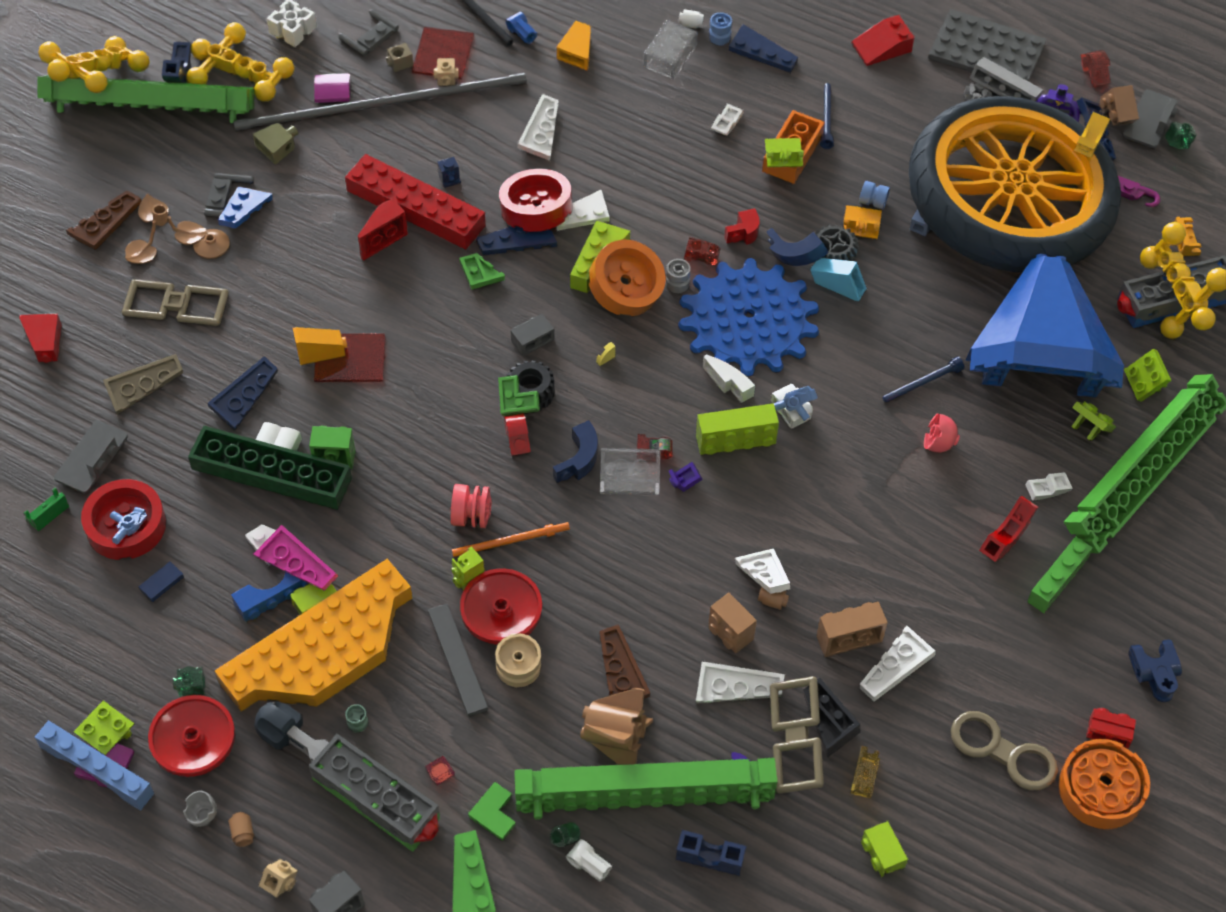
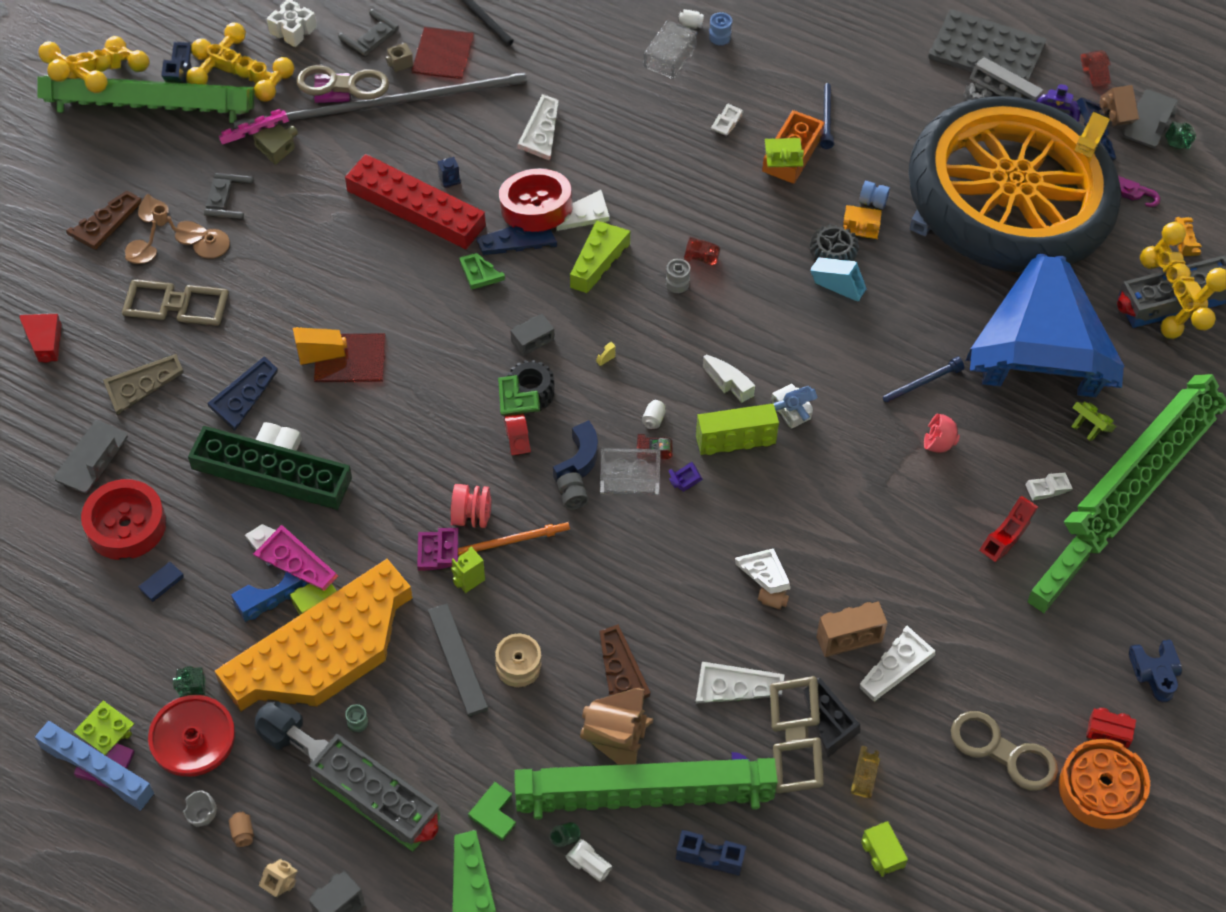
green hinge [24,488,69,532] -> none
medium blue piece [110,507,148,544] -> none
wing [218,187,273,228] -> none
bright green brick [309,426,355,469] -> none
red slope [358,198,408,261] -> none
clear red tile [425,755,455,785] -> none
tan brick [434,58,459,86] -> none
red dish [460,568,542,644] -> none
blue piece [505,12,537,44] -> none
light orange slope [557,21,591,71] -> none
orange brick [589,239,666,316] -> none
blue plate [678,258,819,376] -> none
medium nougat piece [708,593,757,654] -> none
red brick [724,208,760,245] -> none
dark blue wing [729,24,798,73] -> none
dark blue arch [766,228,829,266] -> none
red slope [851,15,915,66] -> none
lime plate [1124,349,1172,402] -> none
none -> dark pink wing [219,109,289,145]
none -> dark tan bar [297,65,389,100]
none -> magenta slope [417,528,458,571]
none -> dark grey wheel [557,473,589,510]
none -> white brick [642,400,666,429]

